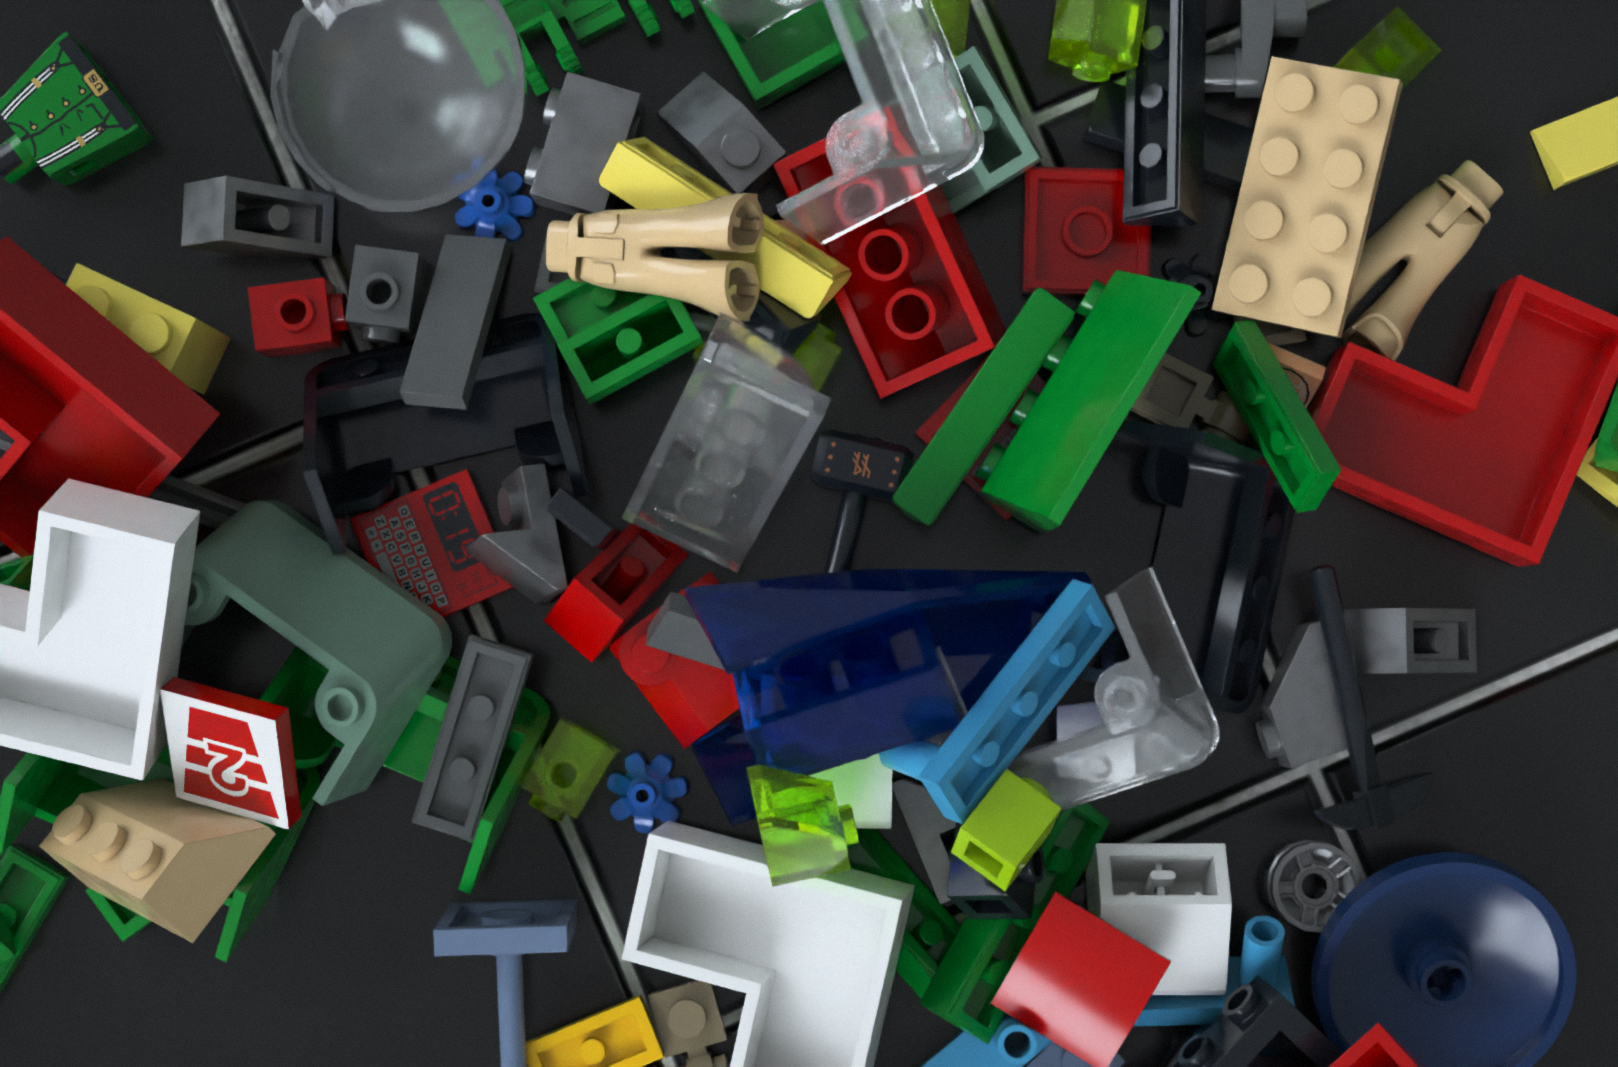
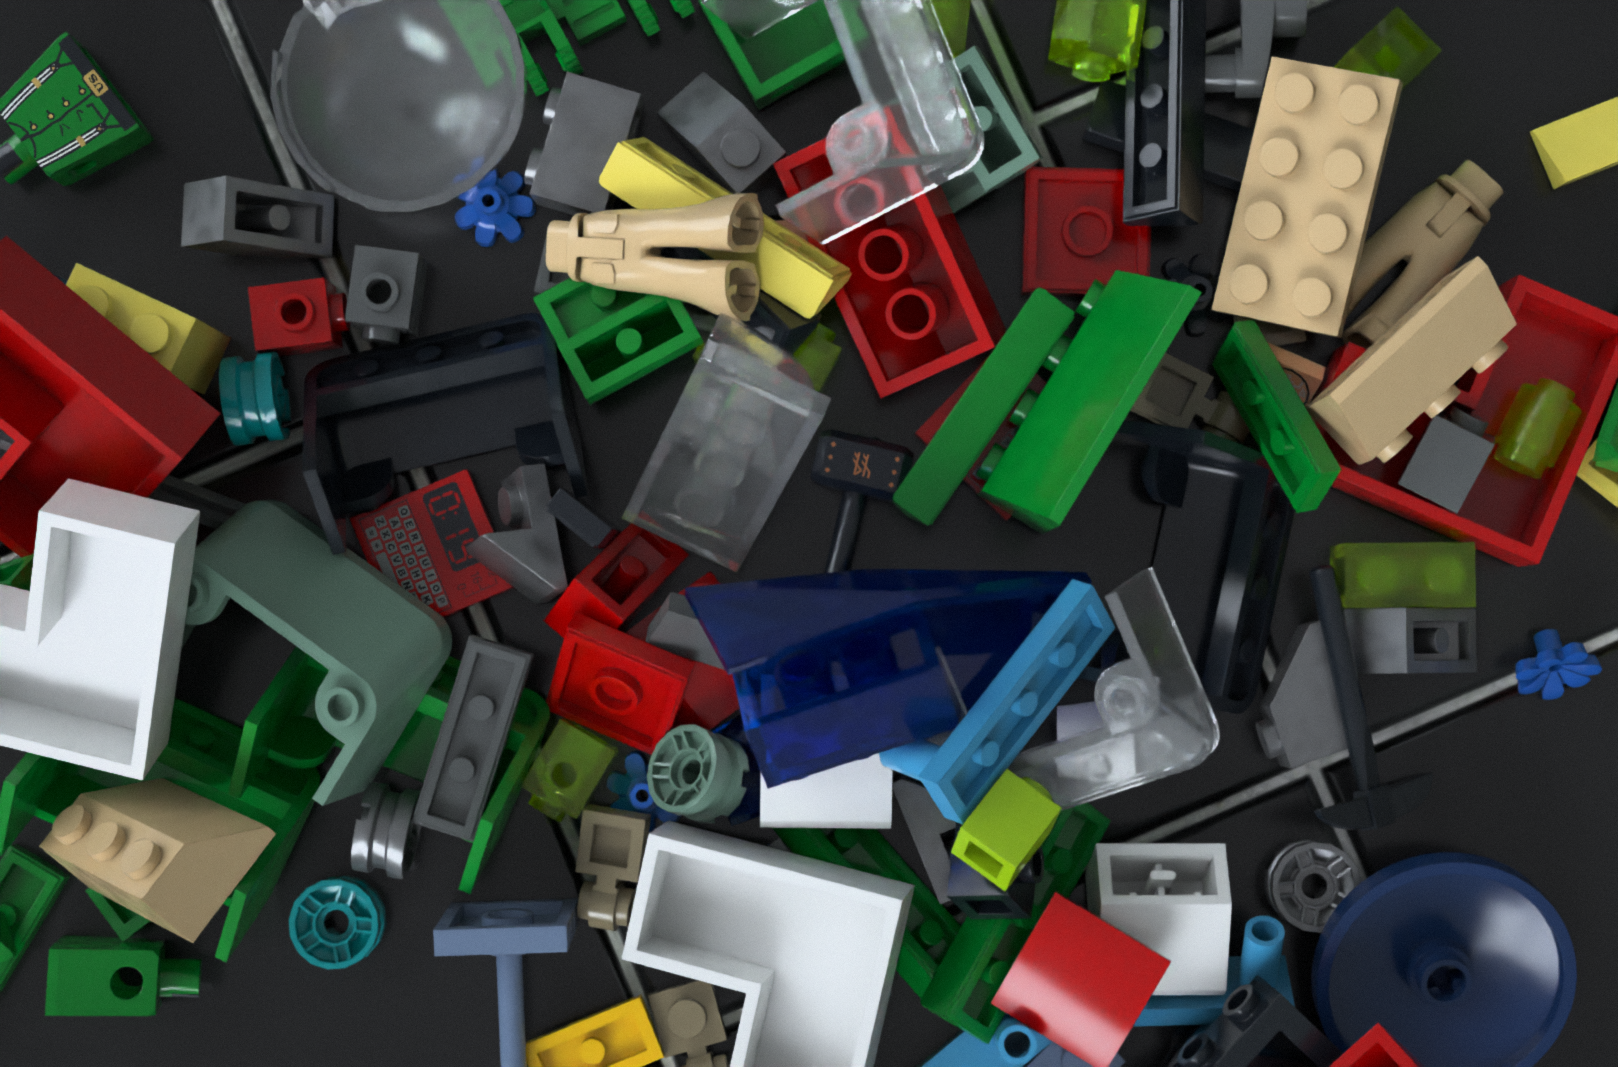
tile [160,677,302,830] -> none
dark grey tile [400,234,511,410] -> none
clear neon green slope [747,765,859,887] -> none
none -> green torso [45,935,202,1016]
none -> teal wheel [219,351,291,446]
none -> teal wheel [289,875,387,970]
none -> flat silver wheel [351,782,422,880]
none -> red tile [546,612,695,755]
none -> dark tan plate [575,804,651,931]
none -> sand green wheel [647,724,750,824]
none -> tan slope [1305,256,1517,465]
none -> clear neon green brick [1330,542,1476,609]
none -> dark grey brick [1398,405,1495,513]
none -> clear neon green brick [1493,378,1582,479]
none -> blue plant [1515,629,1602,700]

